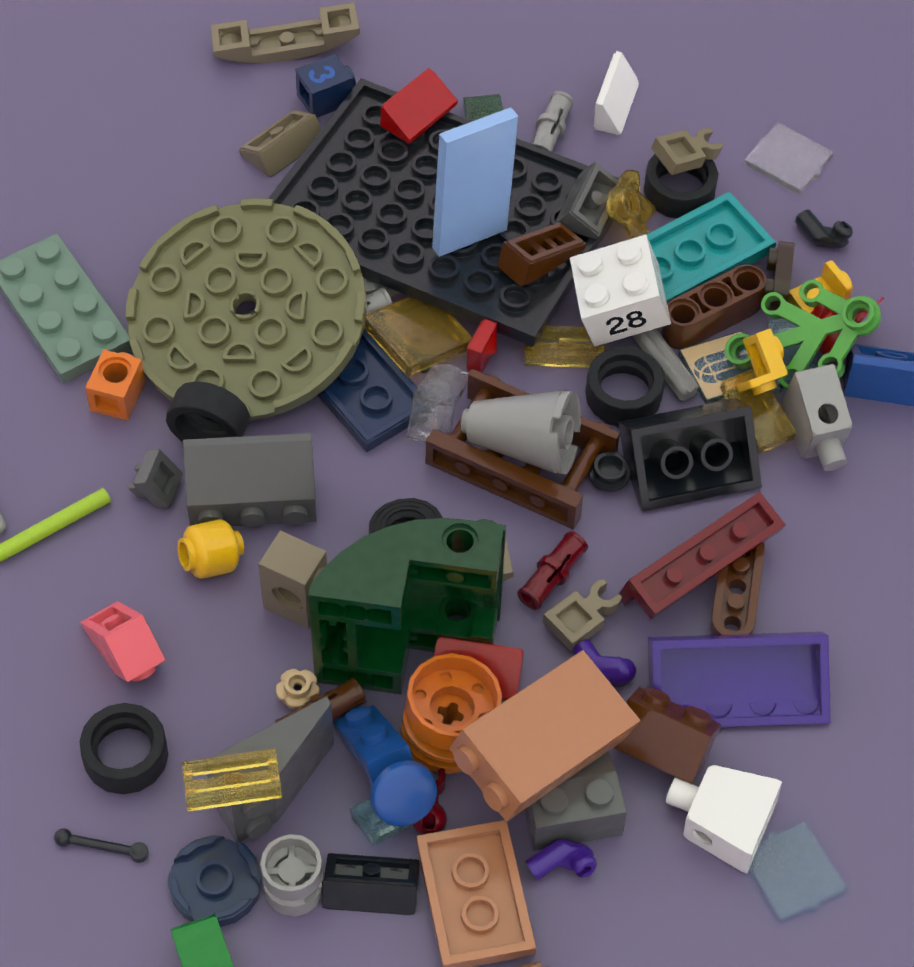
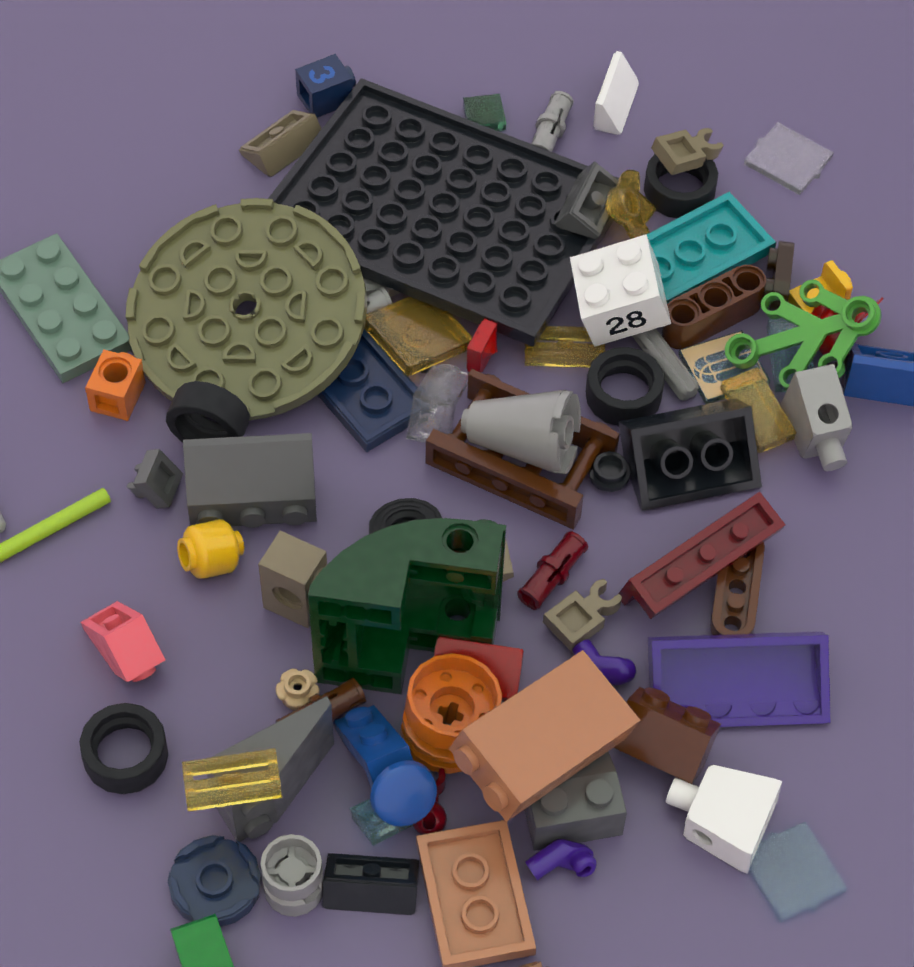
black hinge [54,828,149,863] -> none
dark tan slope [211,2,360,63] -> none
red slope [380,68,458,144] -> none
light blue tile [432,108,518,257] -> none
reddish brown slope [498,222,586,286] -> none
yellow bracket [736,328,788,396] -> none
black arm [795,209,853,249] -> none

